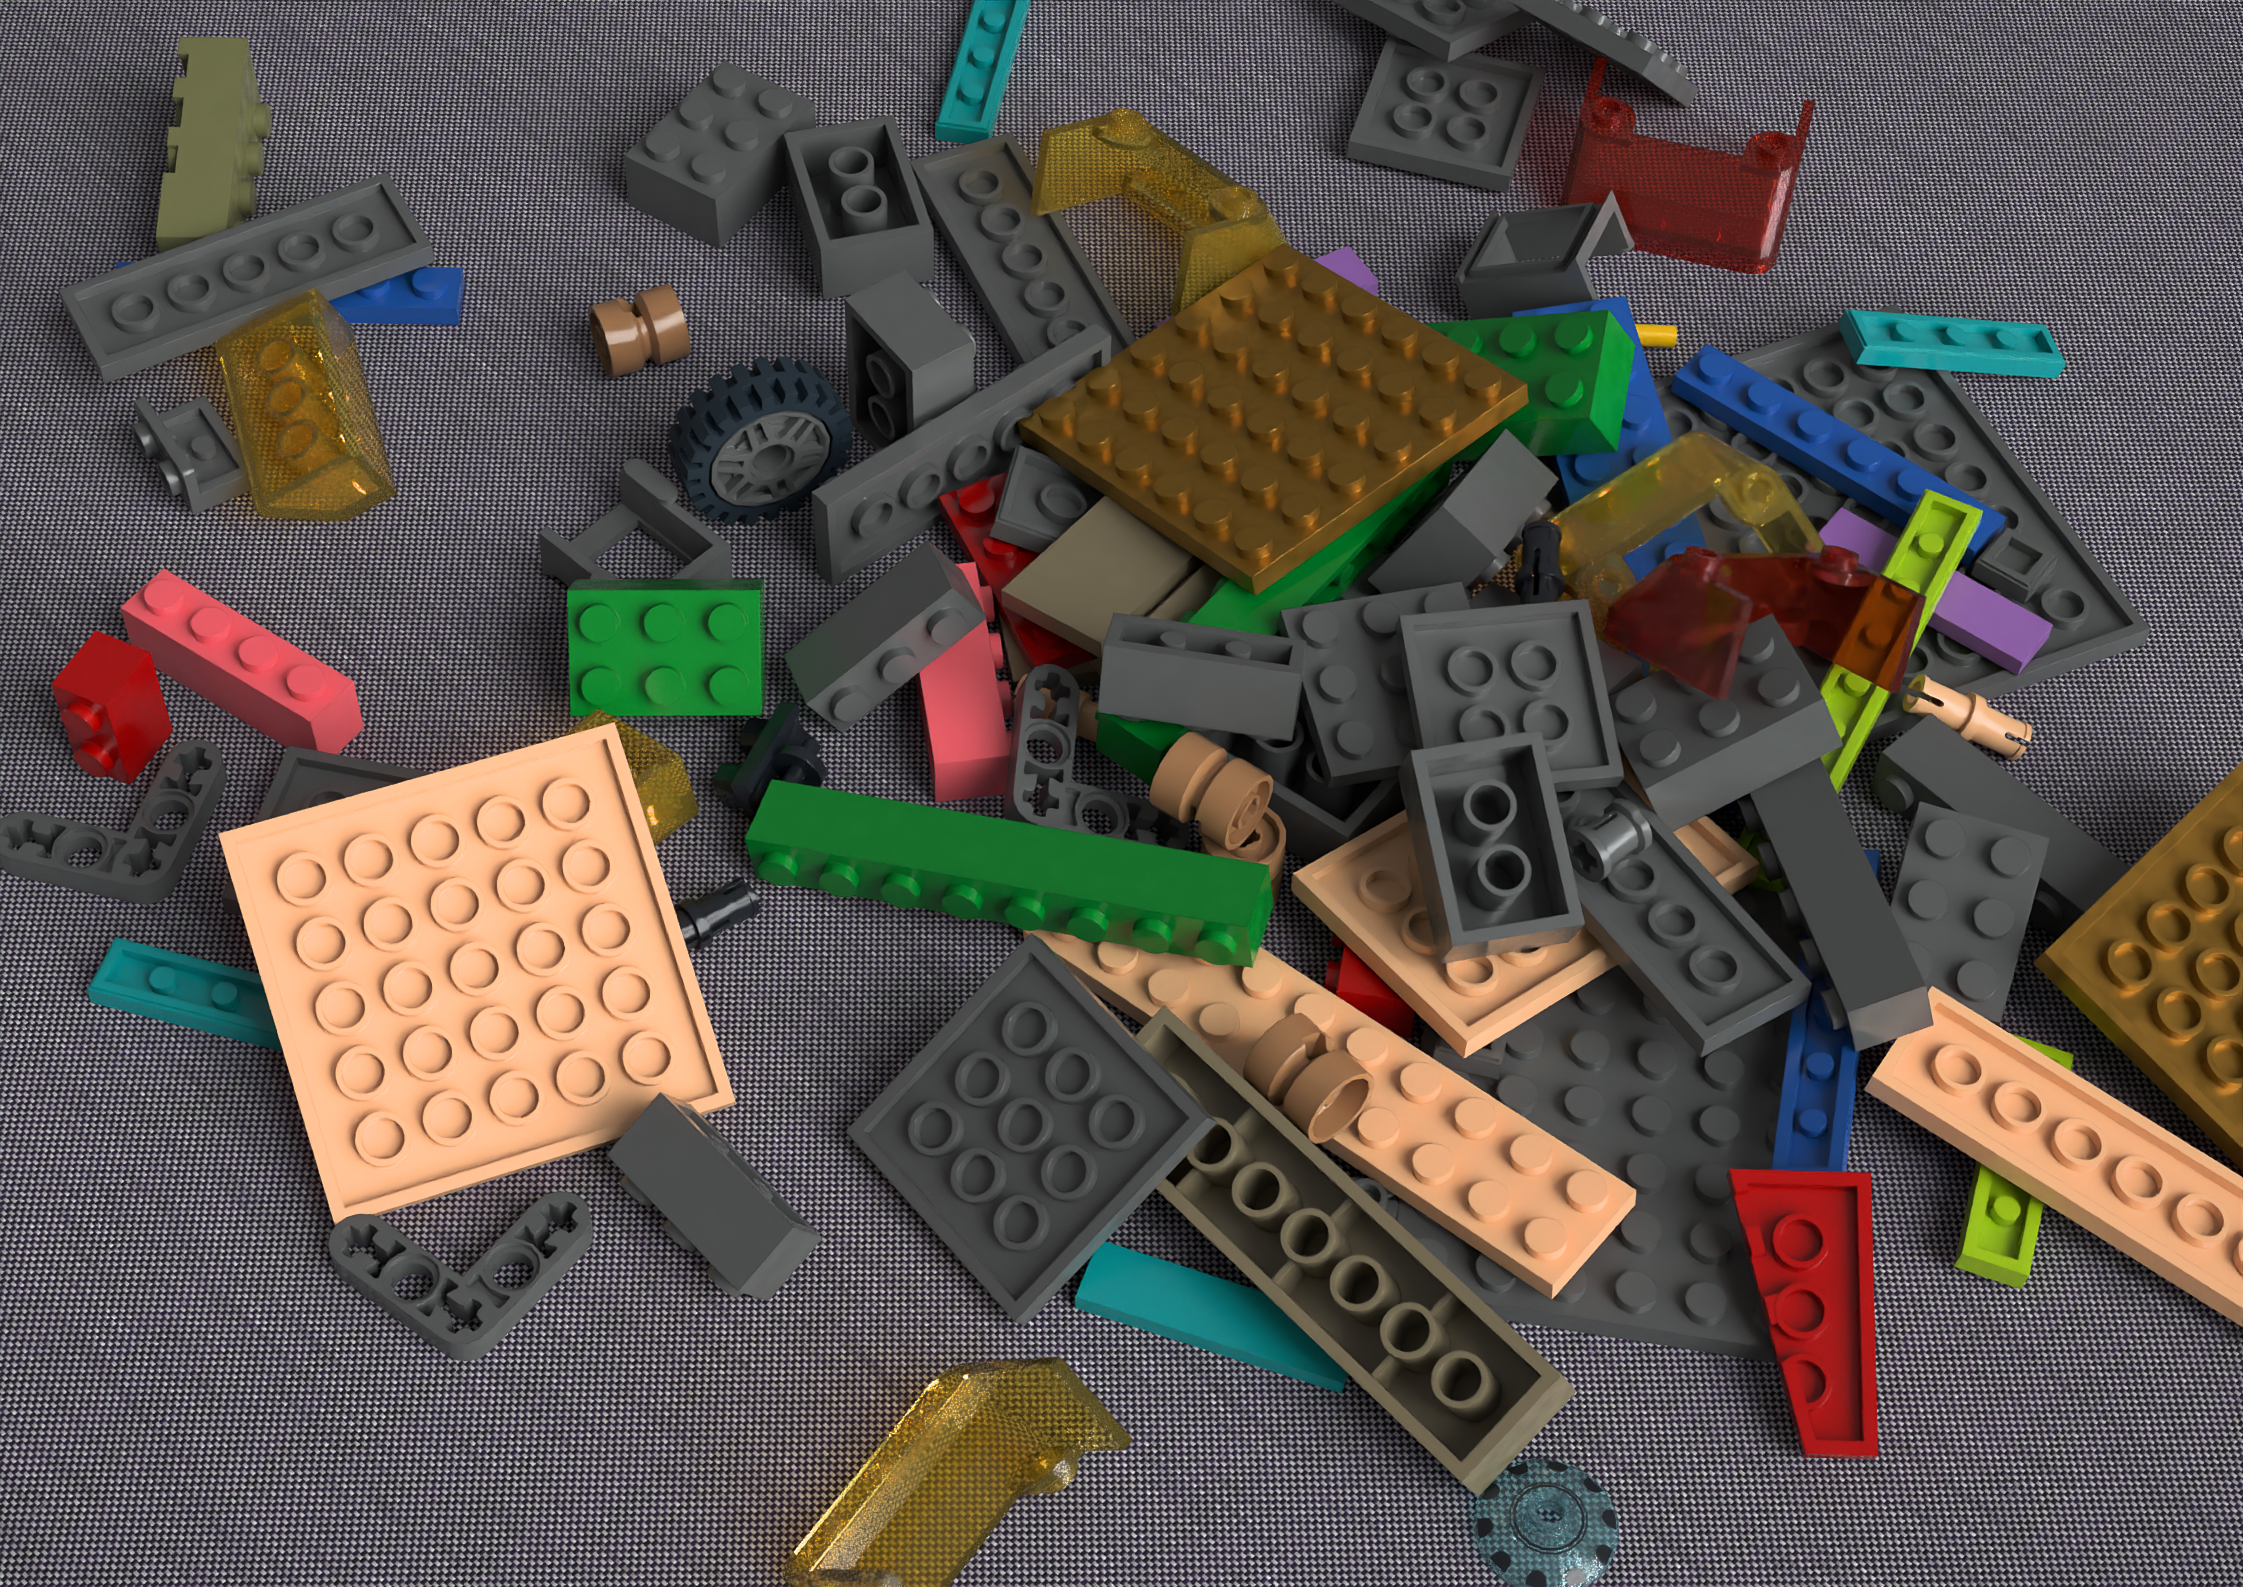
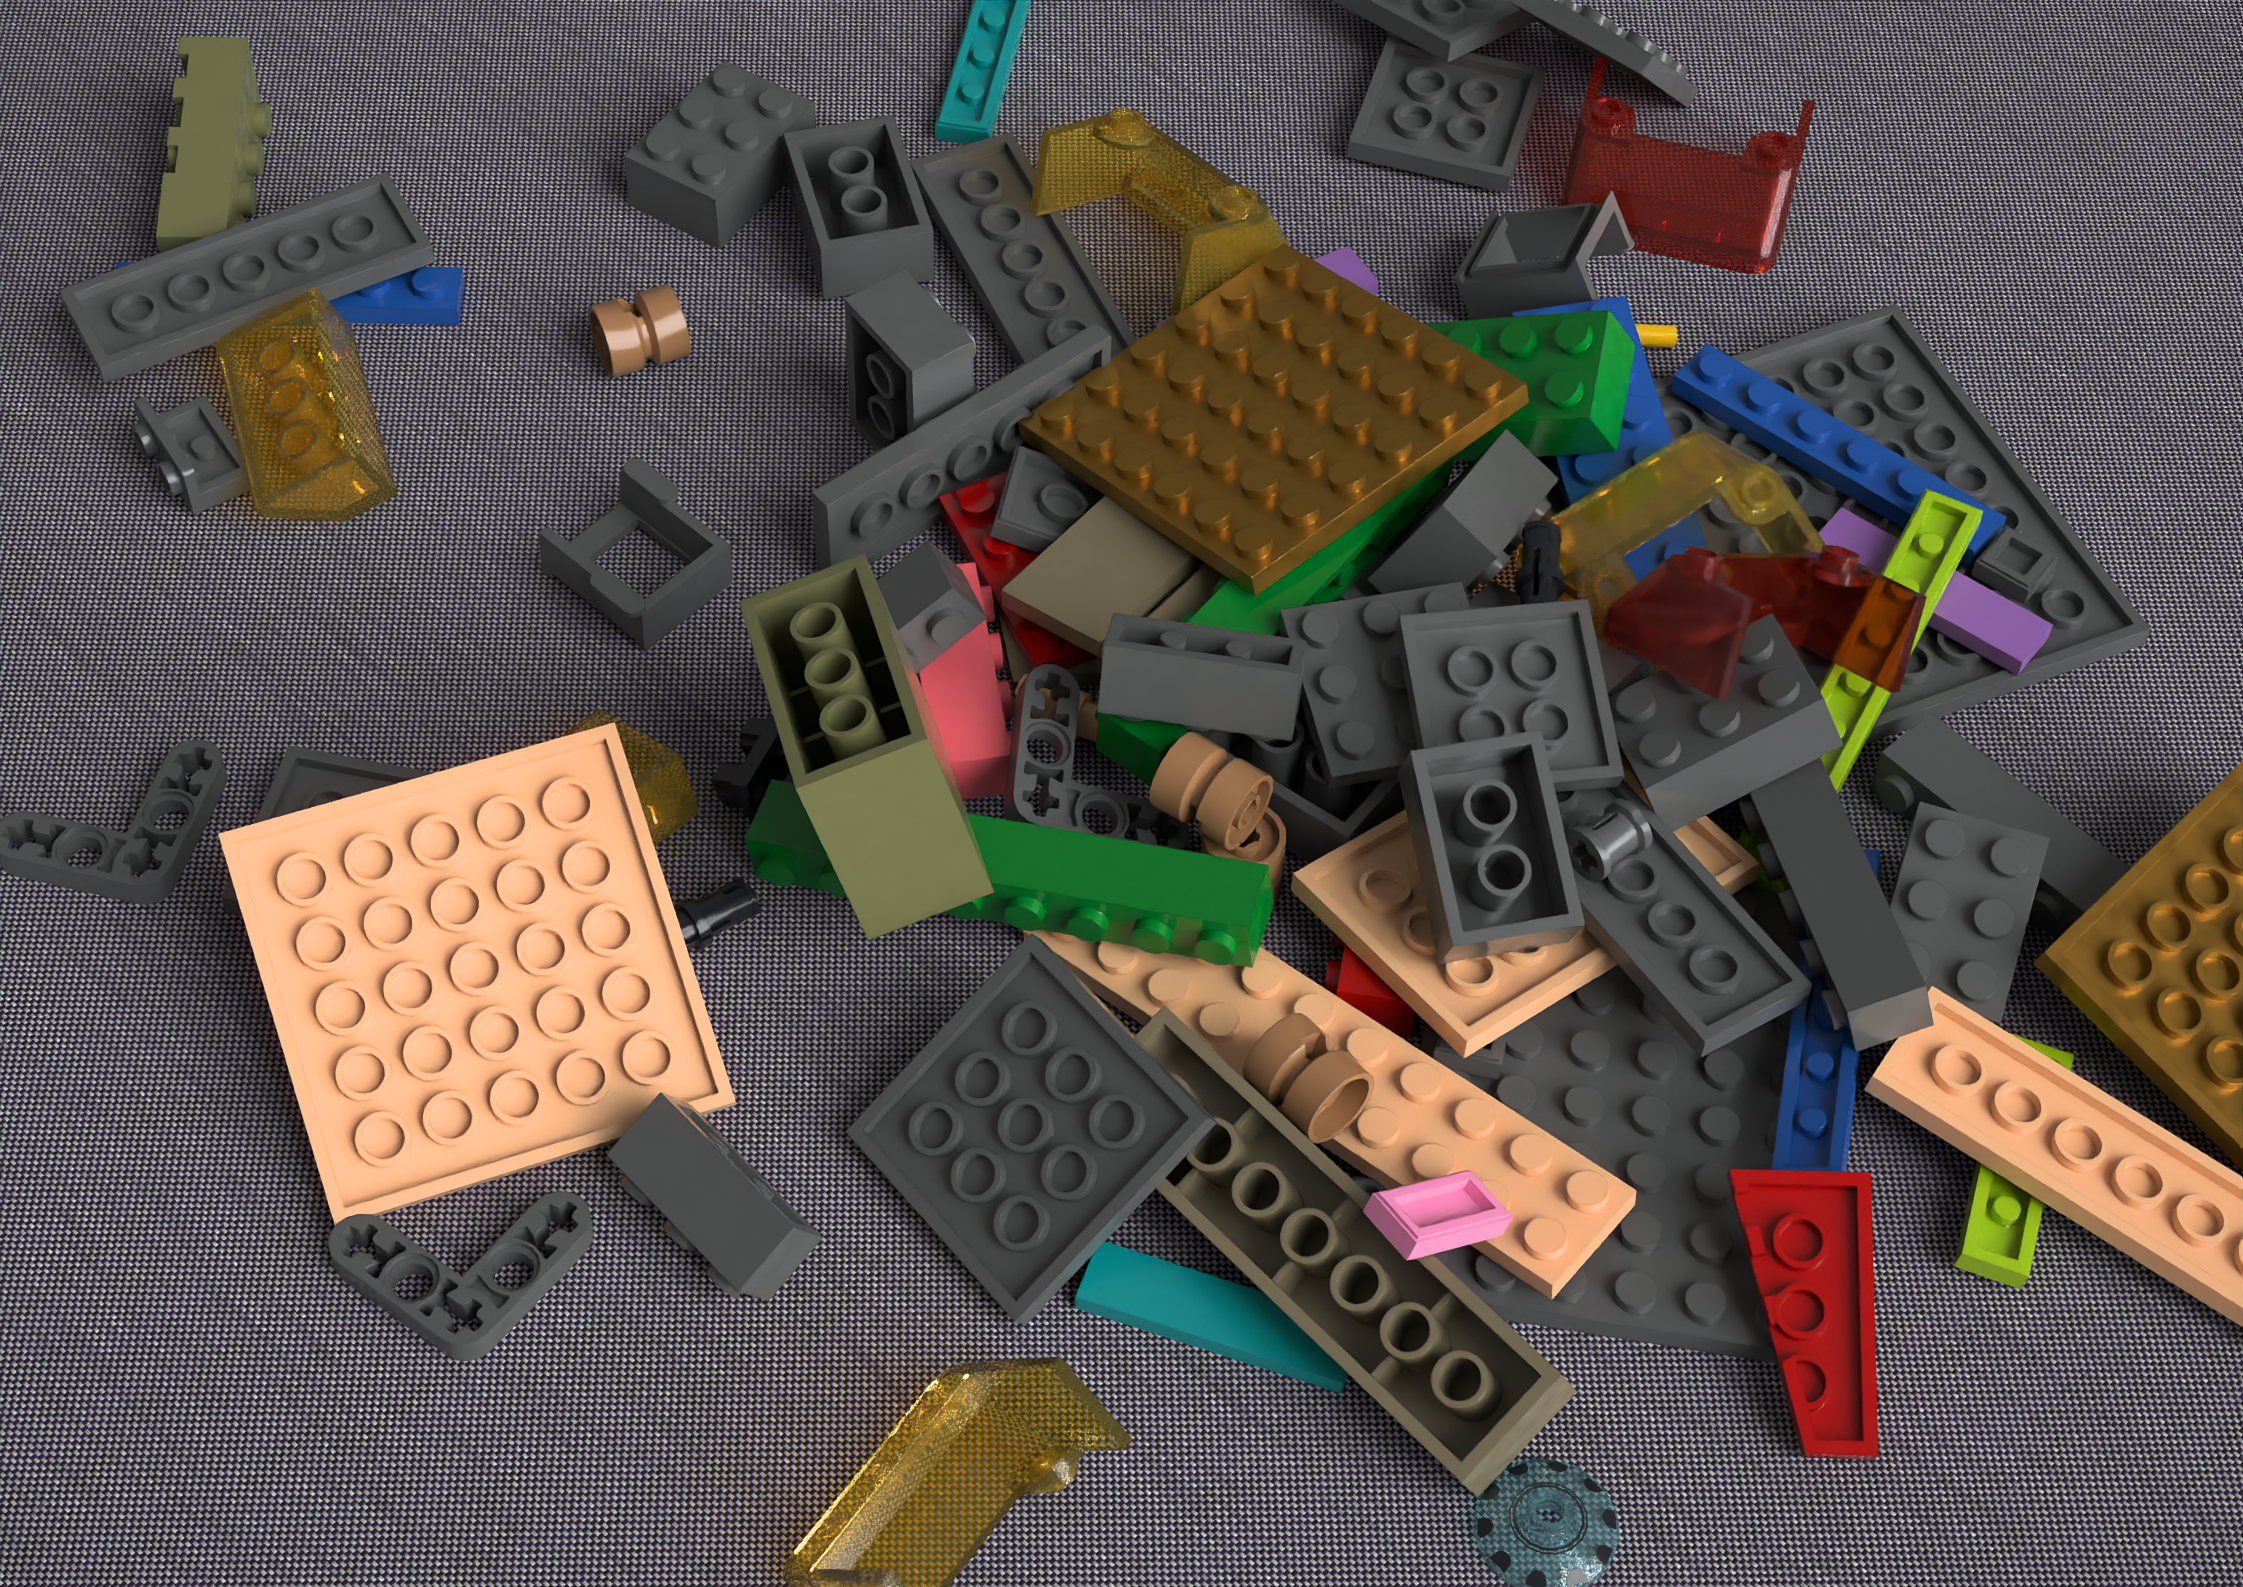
red brick [51,630,173,785] -> none
teal tile [87,937,283,1052] -> none
coral brick [120,568,364,754] -> none
green brick [567,579,766,716] -> none
black wheel [667,356,854,525] -> none
teal tile [1837,310,2066,379] -> none
light nougat pin [1902,674,2032,761] -> none
none -> olive brick [739,553,994,941]
none -> bright pink tile [1363,1170,1513,1261]

